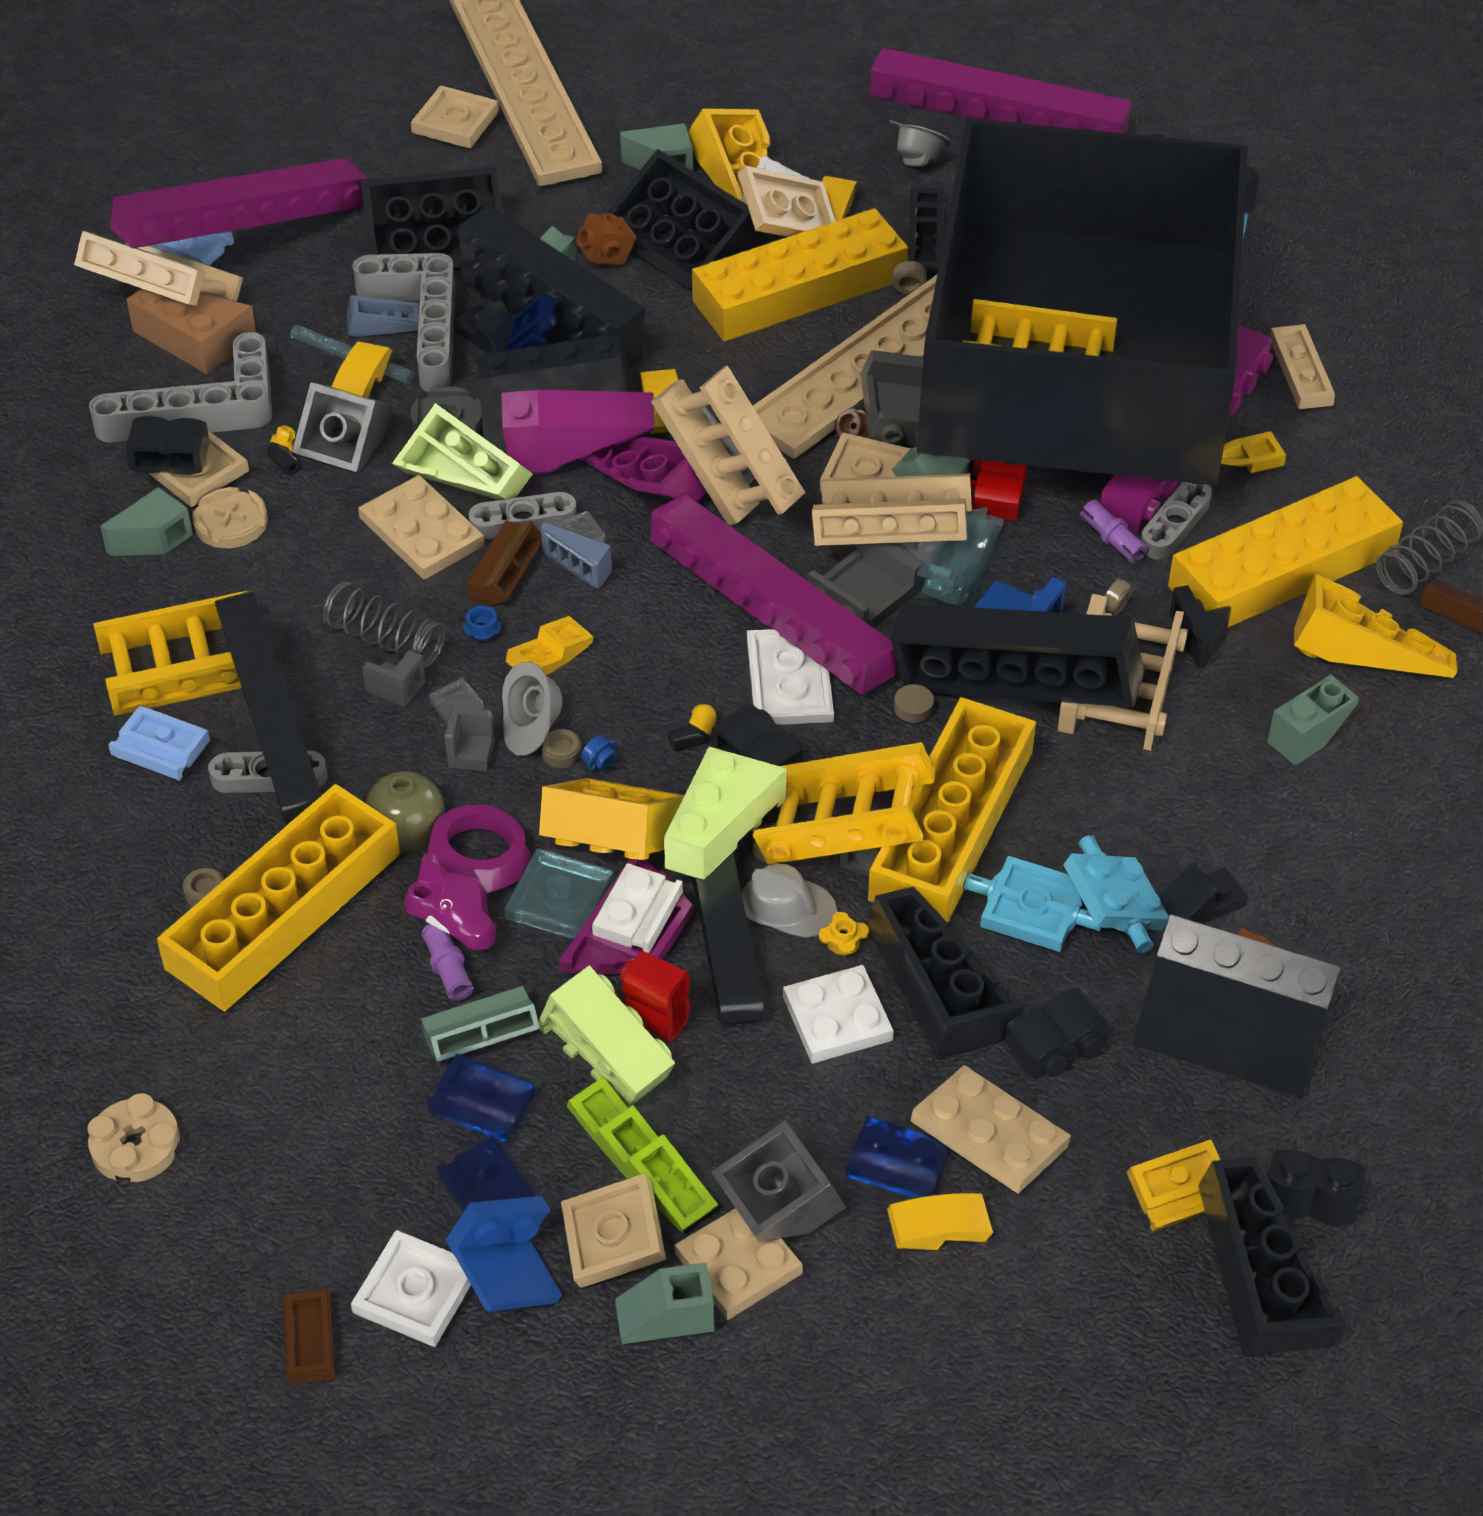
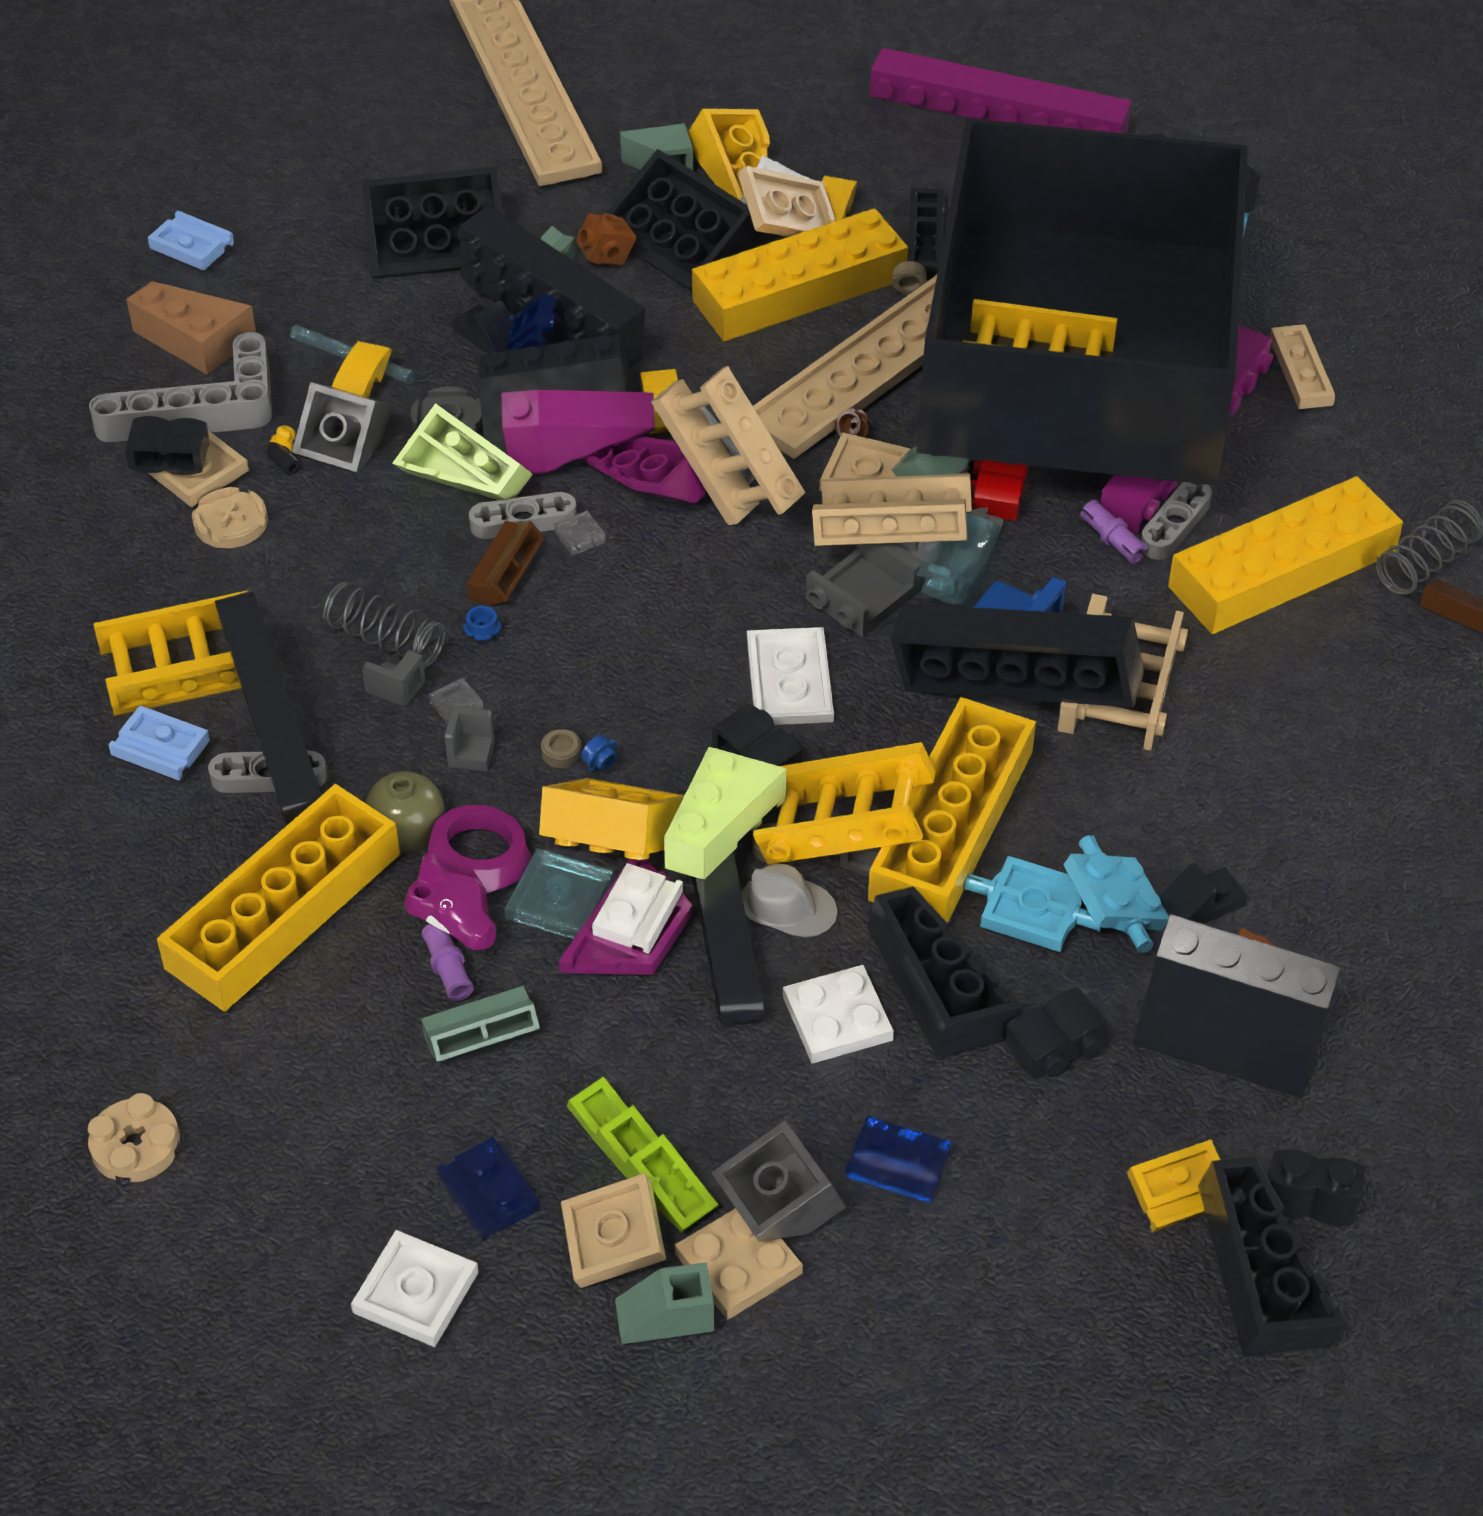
tan fence [74,231,243,306] -> none
sand green slope [100,487,193,556] -> none
magenta brick [110,158,368,249] -> none
dark tan tile [183,868,224,907] -> none
reddish brown tile [283,1289,336,1385] -> none
sand blue slope [346,295,419,337] -> none
light grey beam [353,253,456,392] -> none
tan plate [358,475,485,580] -> none
tan plate [411,85,499,149] -> none
clear blue plate [427,1054,536,1142] -> none
blue bracket [446,1196,562,1312] -> none
light grey piece [502,662,562,756] -> none
yellow slope [506,616,594,675] -> none
yellowish green wedge [538,965,675,1108] -> none
sand blue slope [540,522,612,589] -> none
red brick [620,950,690,1043] -> none
magenta brick [650,494,897,695] -> none
arm [668,704,717,750] -> none
yellow plate [819,912,869,955] -> none
dark grey panel [860,350,924,446] -> none
yellow slope [887,1193,993,1250] -> none
light grey piece [889,120,952,167] -> none
dark tan tile [894,684,934,723] -> none
tan plate [910,1065,1071,1194] -> none
dark tan tile [1105,578,1133,616] -> none
black slope [1169,585,1231,669] -> none
yellow plate [1221,431,1286,473] -> none
sand green slope [1267,675,1359,766] -> none
yellow wedge [1294,574,1457,678] -> none

